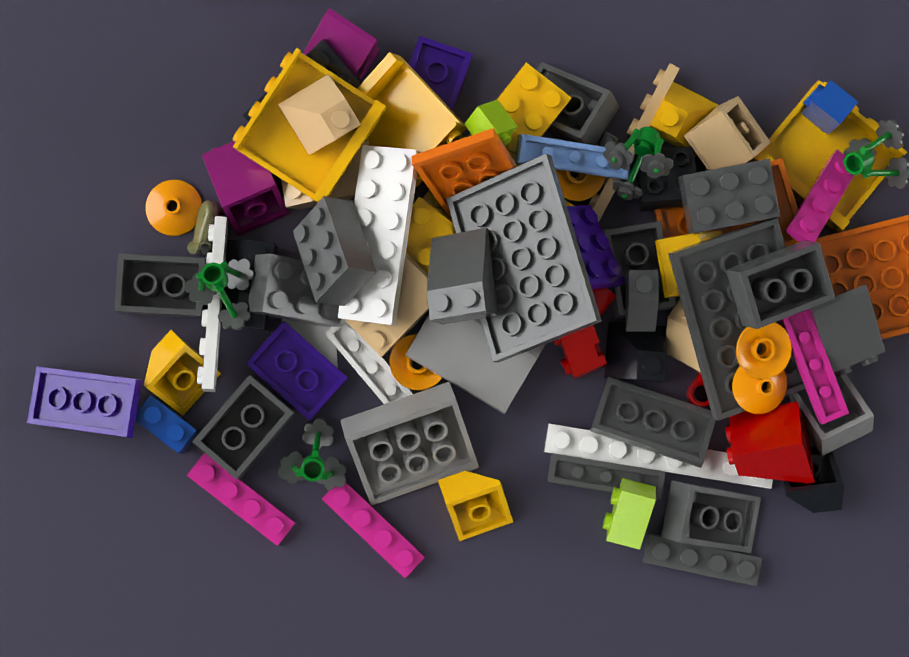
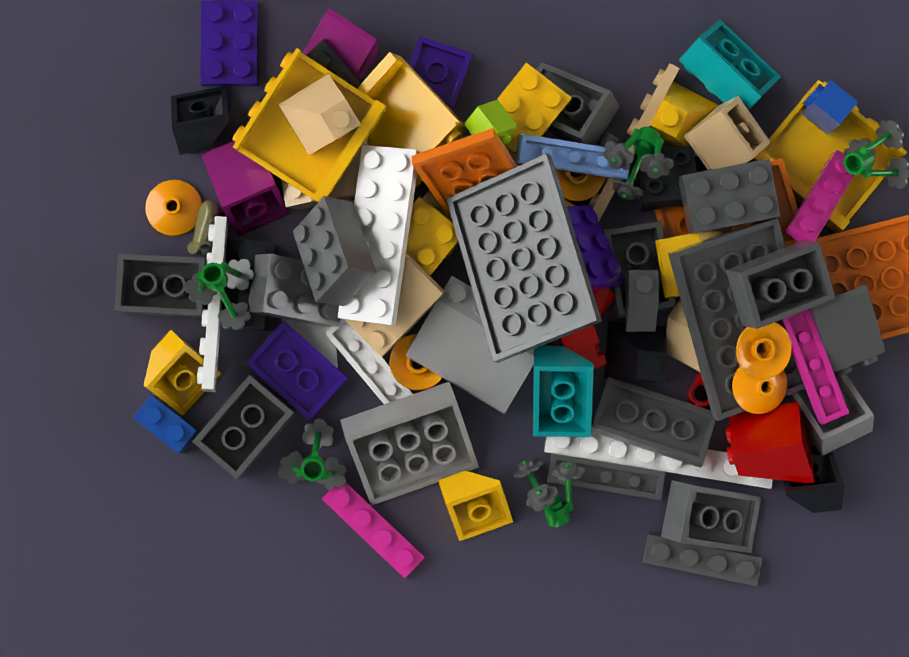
plate [27,366,142,438] -> none
dark pink plate [187,453,296,546] -> none
dark grey slope [427,228,498,325] -> none
lime brick [602,478,656,550] -> none
none -> black slope [171,86,230,155]
none -> dark purple plate [200,0,258,86]
none -> plant [513,458,585,527]
none -> teal slope [533,346,594,437]
none -> teal slope [679,20,781,110]

